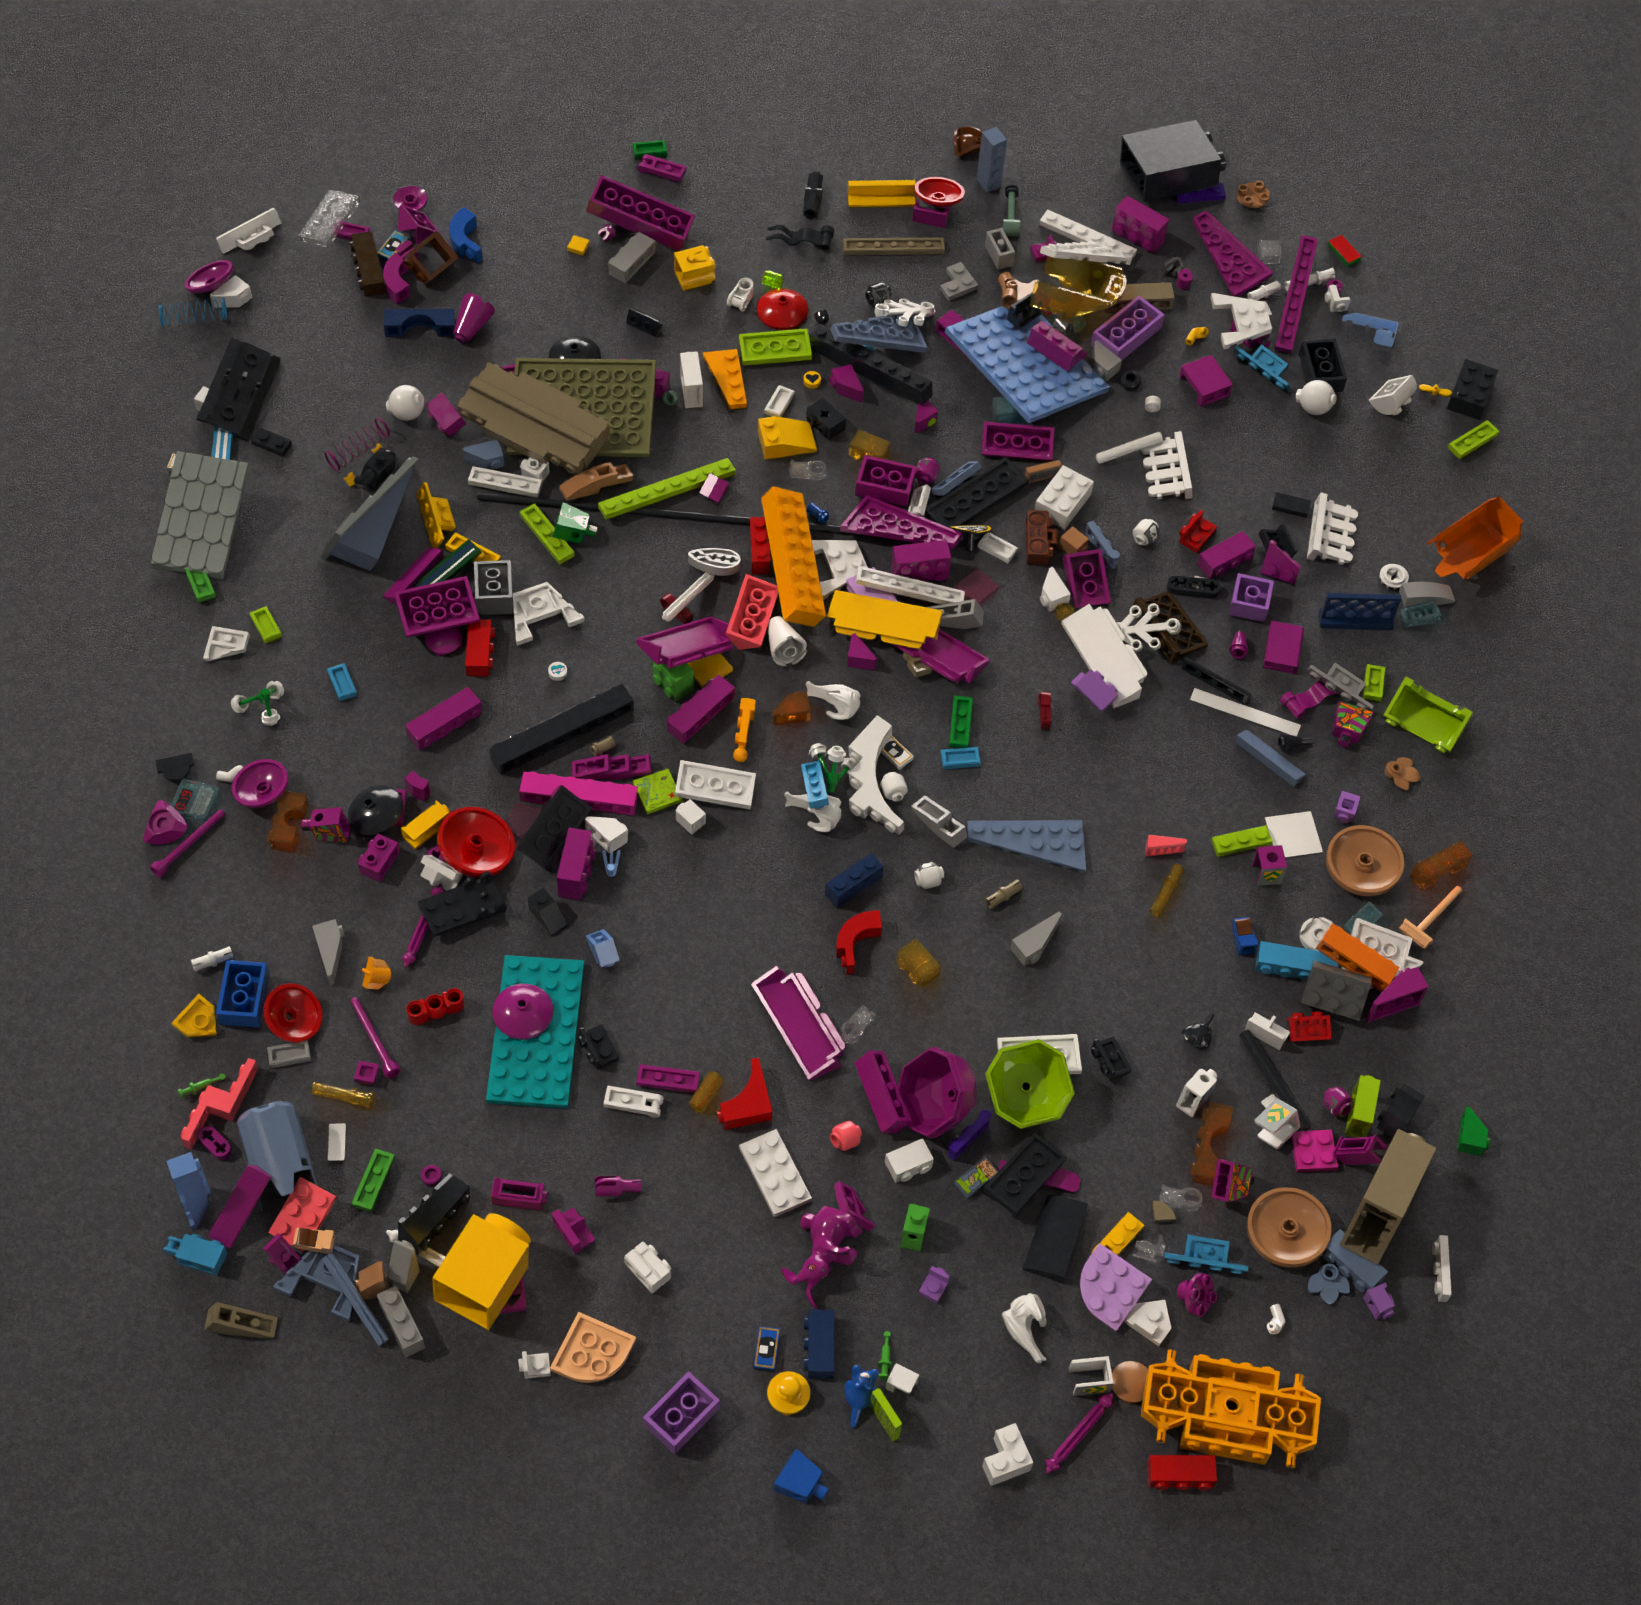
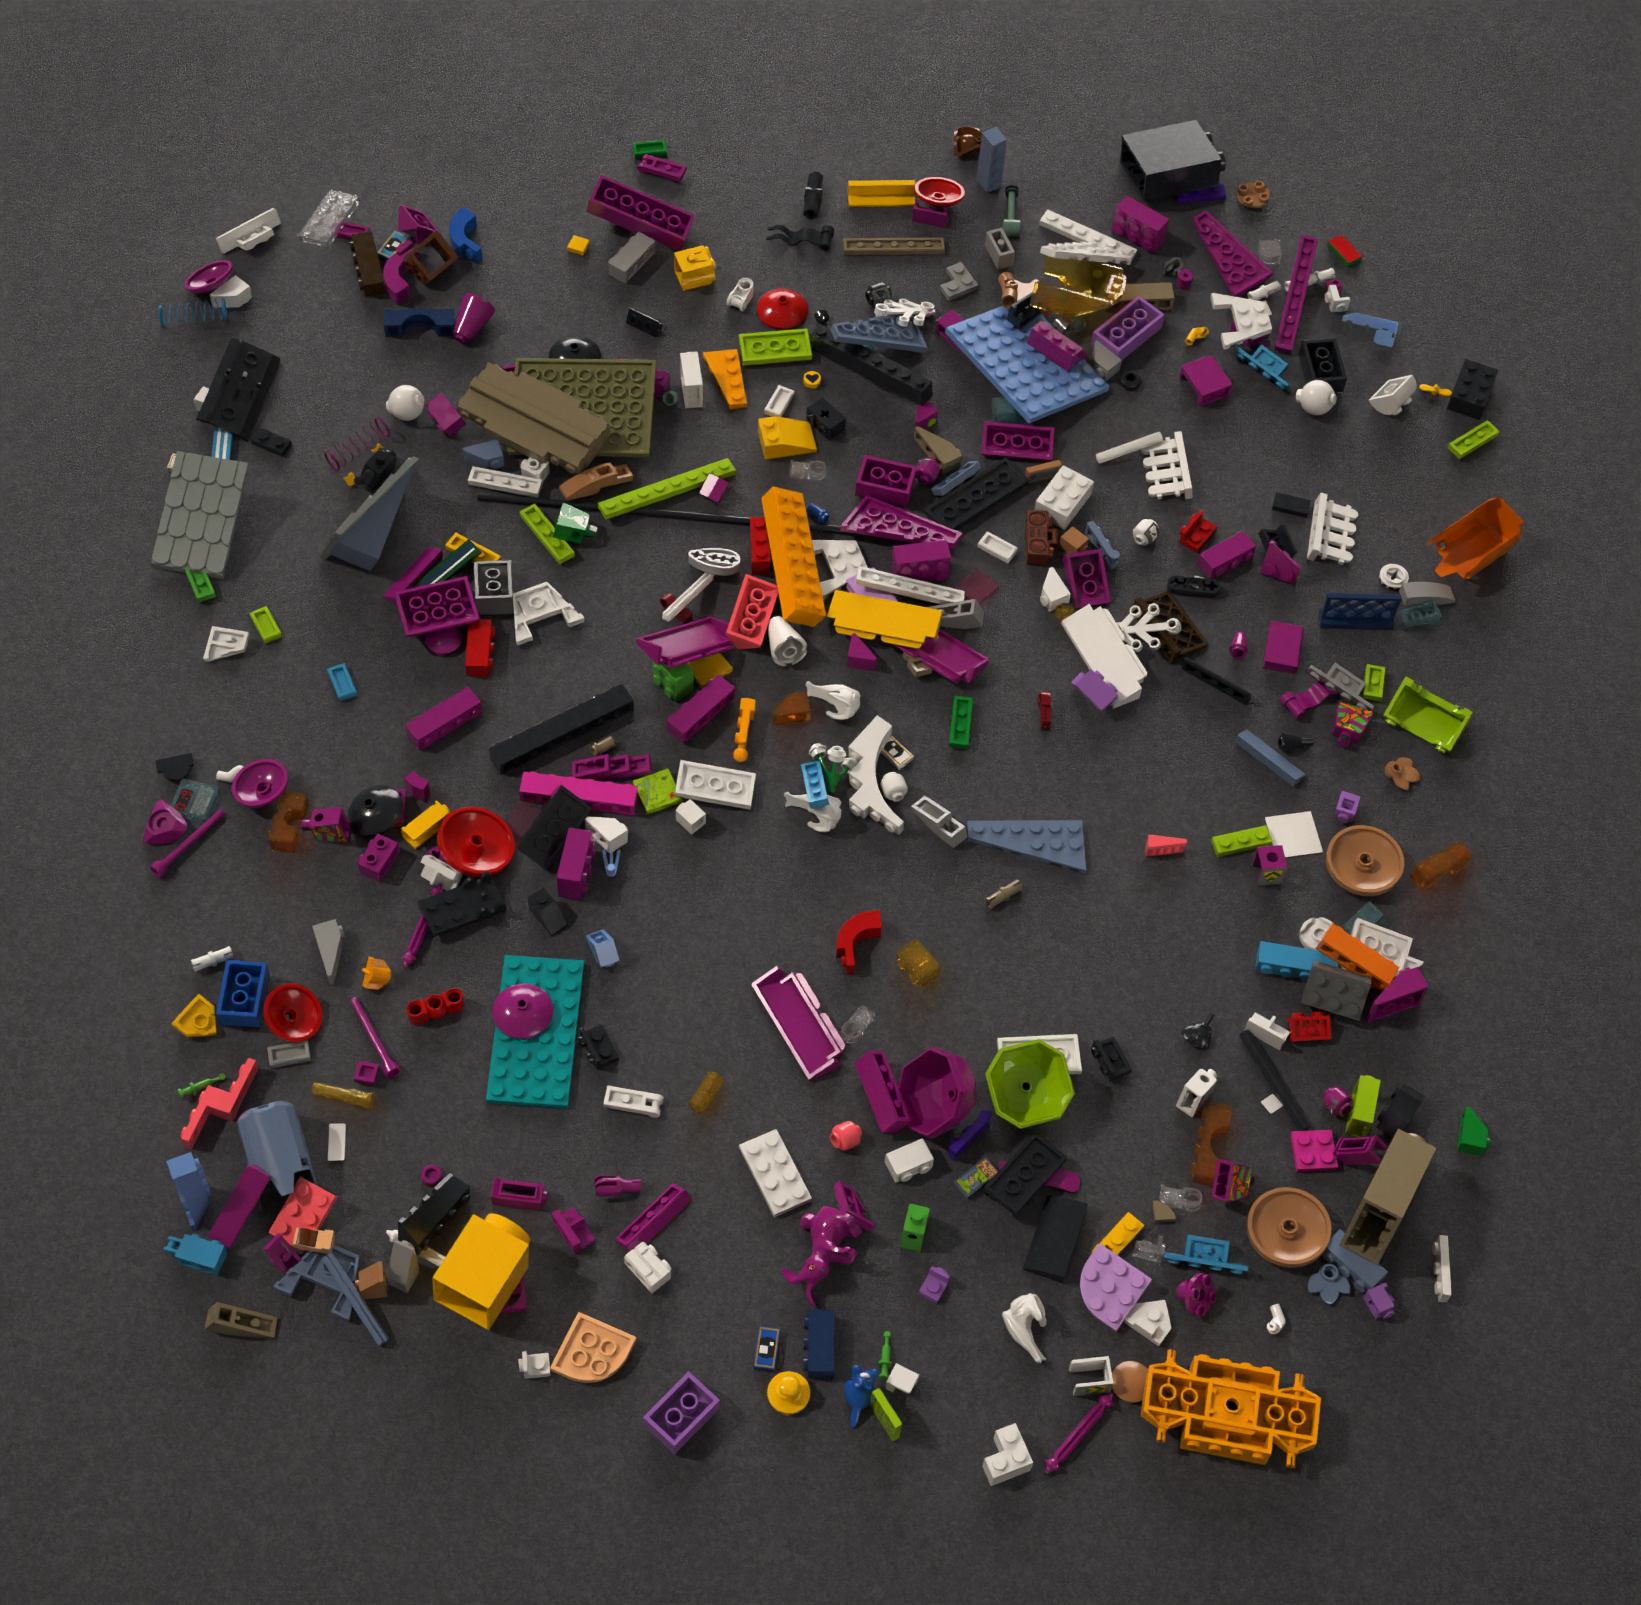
magenta beam [198,1126,232,1161] -> none
white plant [231,681,284,726] -> none
bright green plate [351,1149,395,1213] -> none
light grey brick [377,1285,425,1358] -> none
magenta dish [393,186,427,210] -> none
yellow bracket [416,482,456,549] -> none
white tile [548,662,567,681] -> none
magenta plate [598,223,617,243] -> none
magenta plate [636,1064,700,1094] -> none
red arch [717,1057,772,1130] -> none
clear neon green piece [762,270,784,289] -> none
blue torso [773,1449,829,1503] -> none
dark blue brick [825,853,884,908] -> none
magenta slope [829,364,863,402] -> none
clear yellow brick [849,429,891,461] -> none
white tile [908,485,931,517] -> none
white head [914,862,944,889] -> none
dark azure tile [940,747,981,769] -> none
shield [949,525,991,551] -> none
light grey slope [1010,911,1062,966] -> none
magenta bracket [1030,236,1057,262] -> none
white bush [1145,396,1161,412] -> none
red brick [1147,1455,1217,1491] -> none
clear yellow pin [1149,864,1185,917] -> none
white sticker [1190,688,1301,736] -> none
medium lavender brick [1229,573,1274,623] -> none
blue leg [1232,917,1258,955] -> none
piece [1255,1098,1300,1149] -> none
light nougat piece [1399,886,1462,950] -> none
none -> magenta slope [615,1183,691,1253]
none -> dark tan slope [914,426,962,475]

